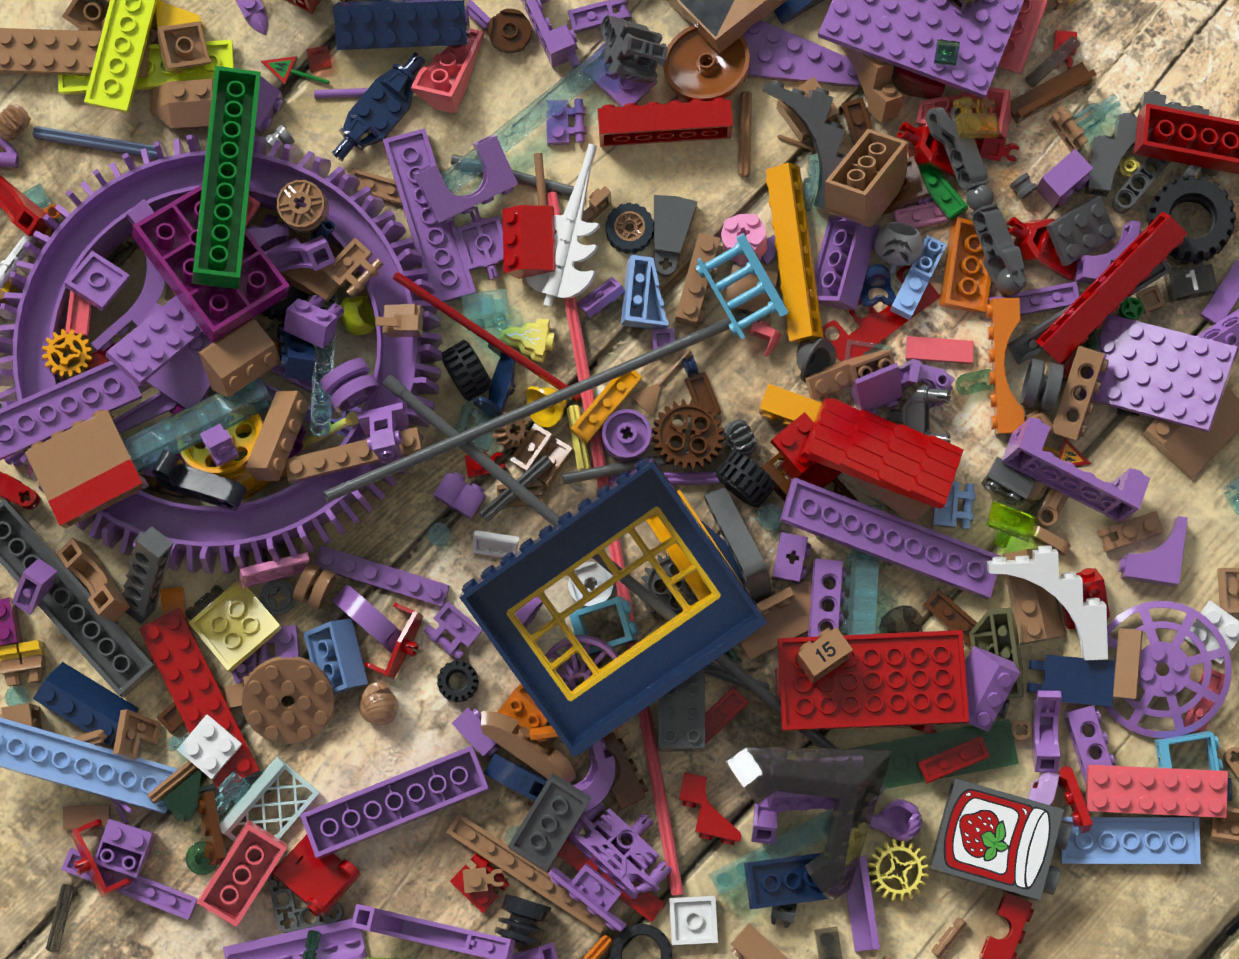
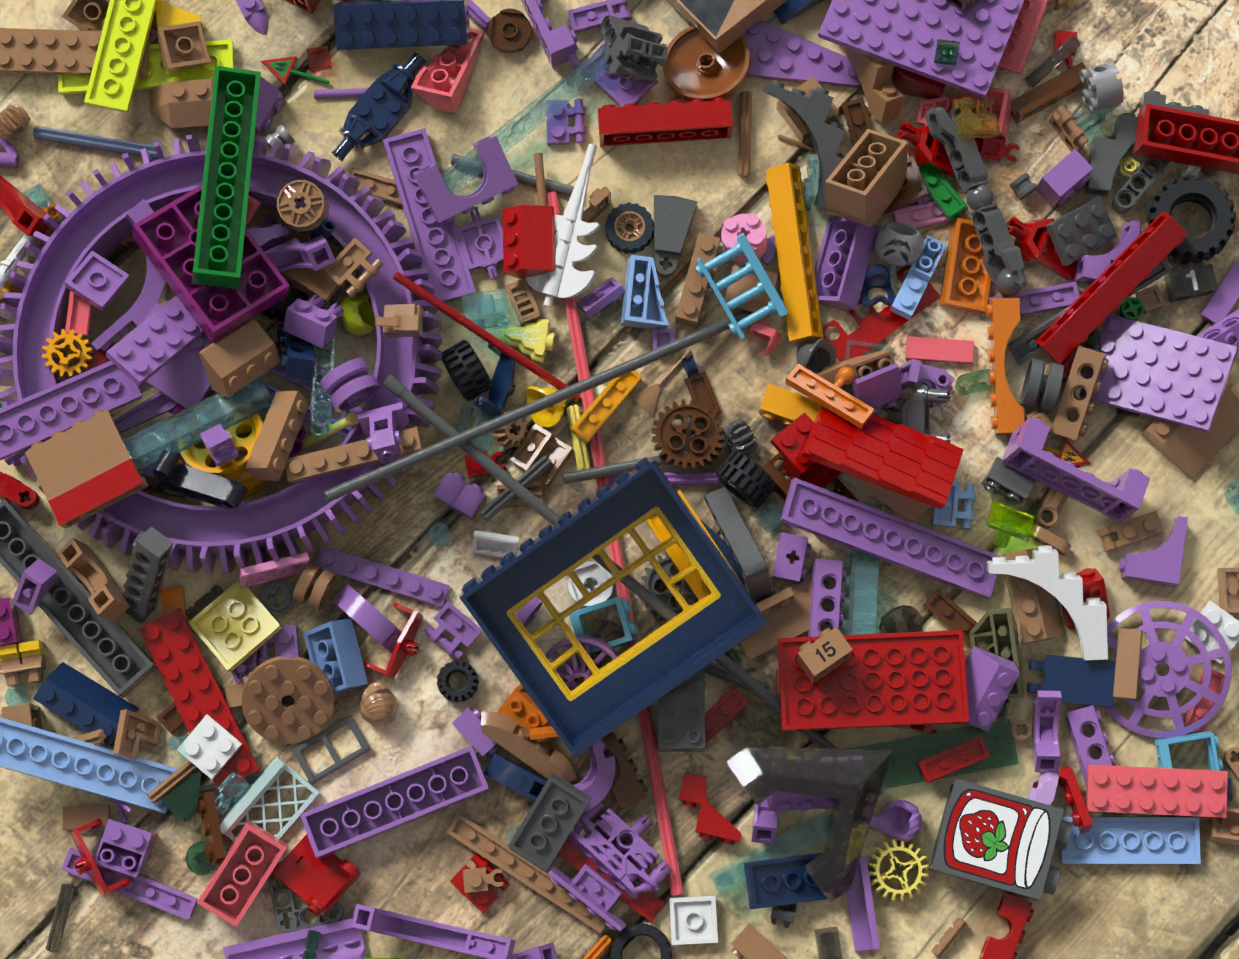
black wheel [495,894,552,946] -> none
medium lavender wheel [602,409,652,462] -> none
none -> dark grey window [292,715,371,785]
none -> medium nougat slope [504,278,542,327]
none -> orange plate [785,364,875,429]
none -> light grey brick [1080,62,1124,112]

